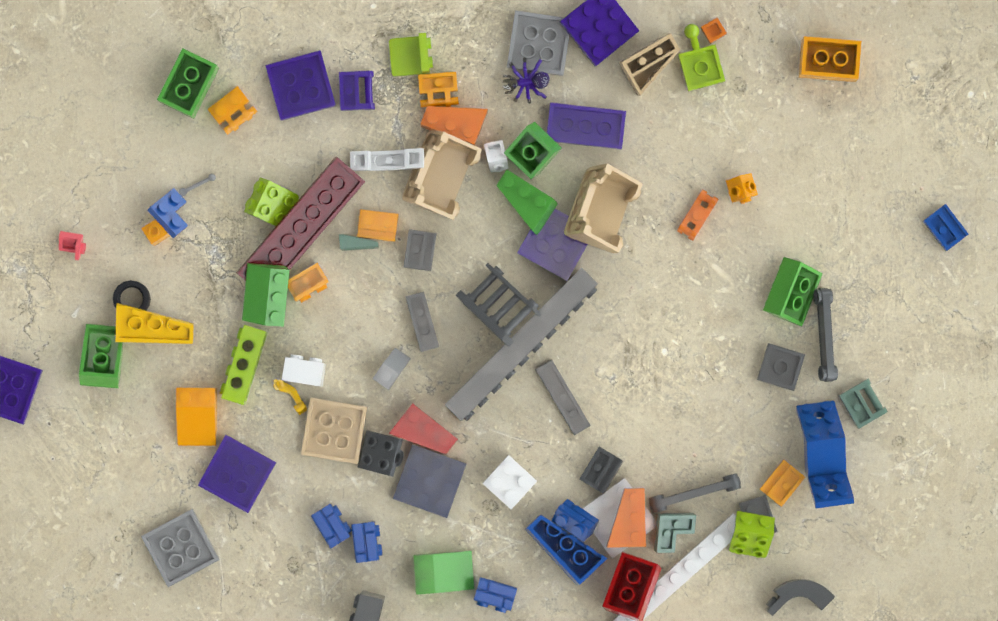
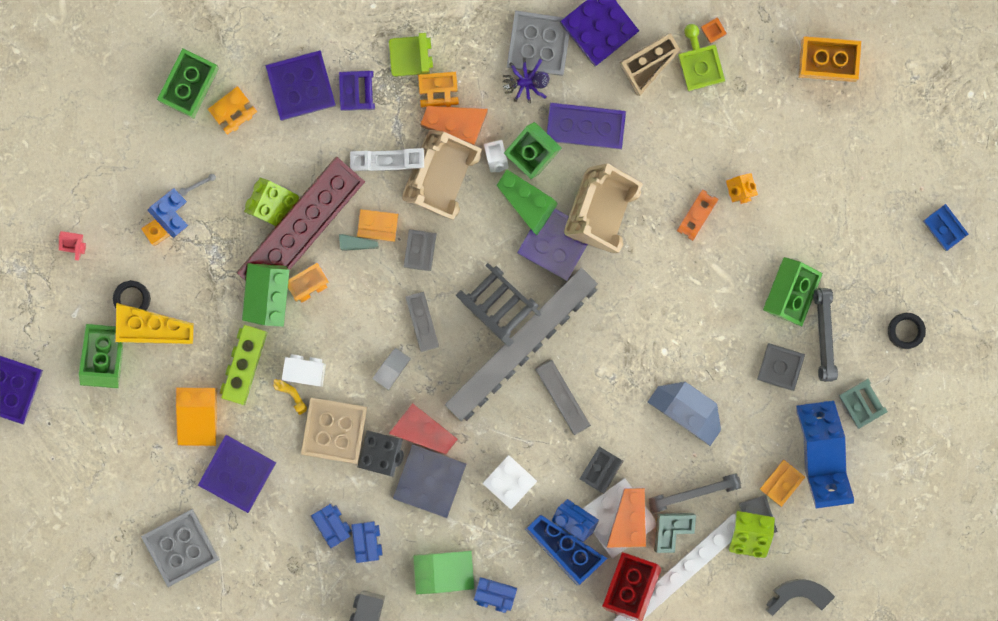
none -> sand blue wedge [648,382,721,446]
none -> black tyre [888,313,926,349]

